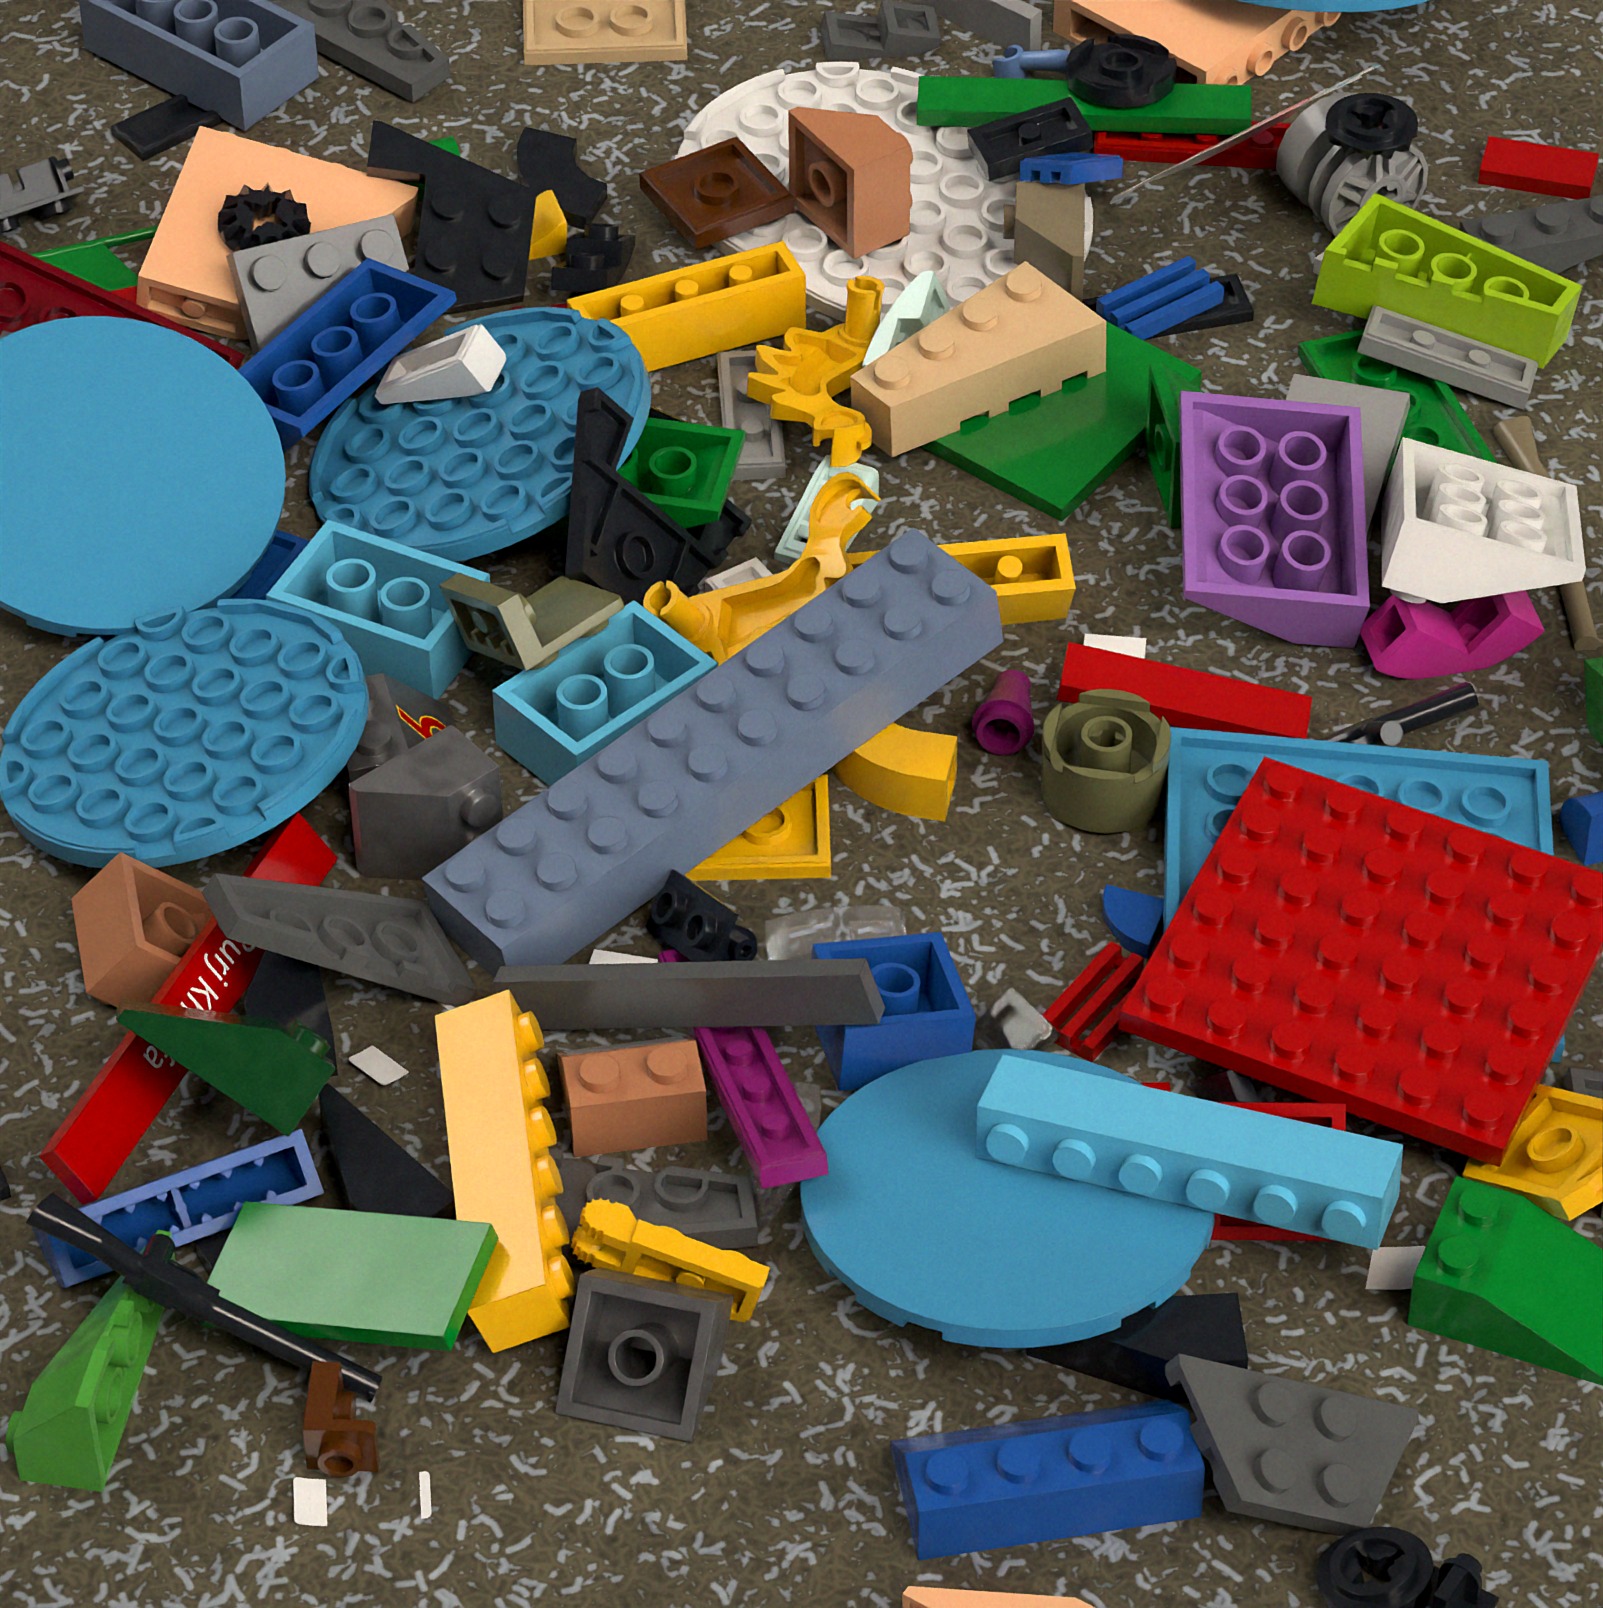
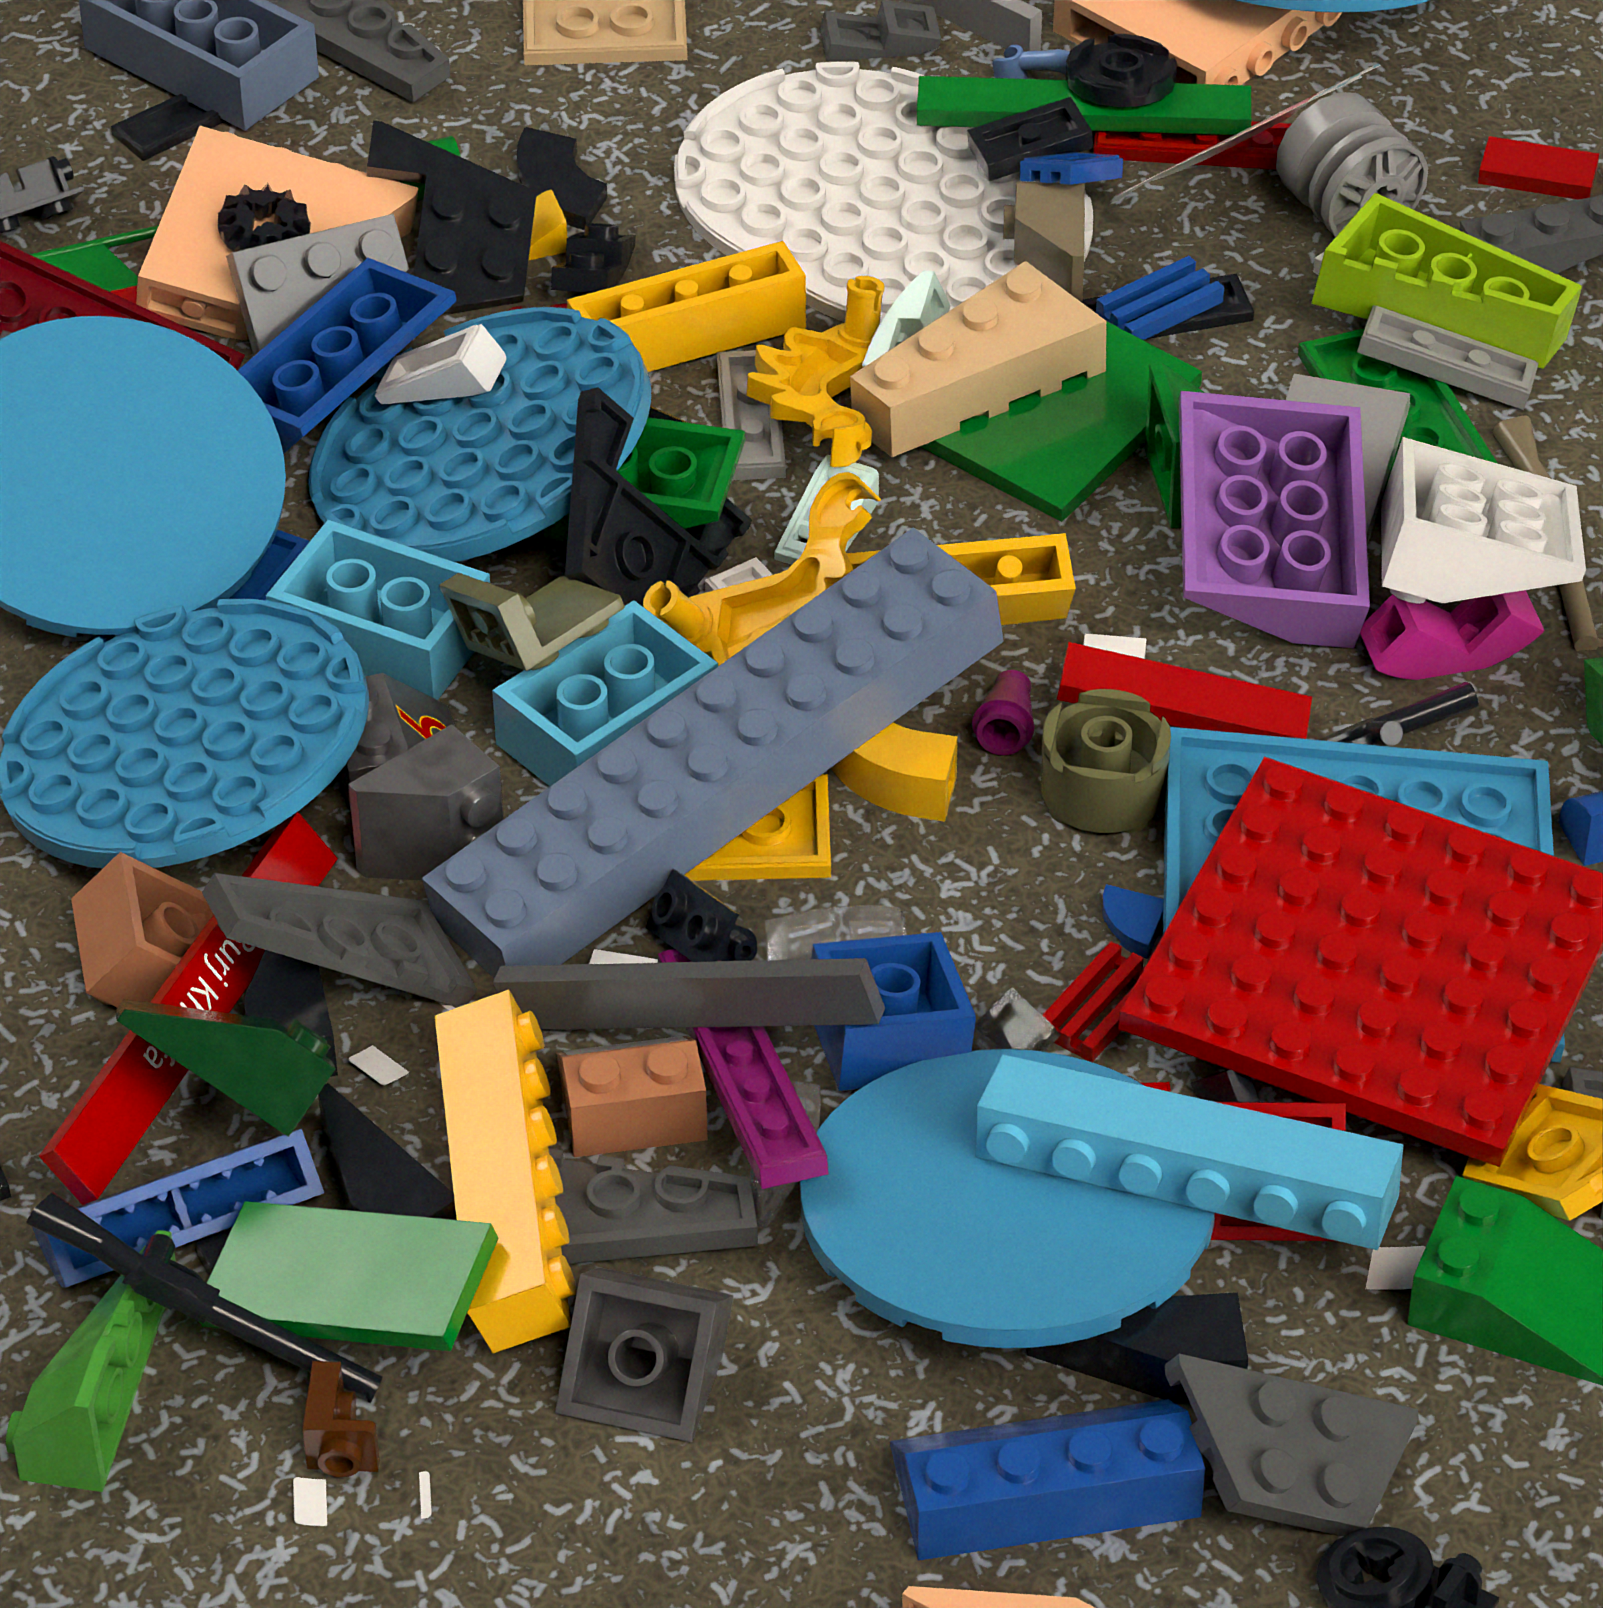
yellow hinge [570,1198,770,1323] -> none
reddish brown plate [639,136,795,250] -> none
nougat slope [788,107,913,259] -> none
black gear [1325,93,1418,160] -> none

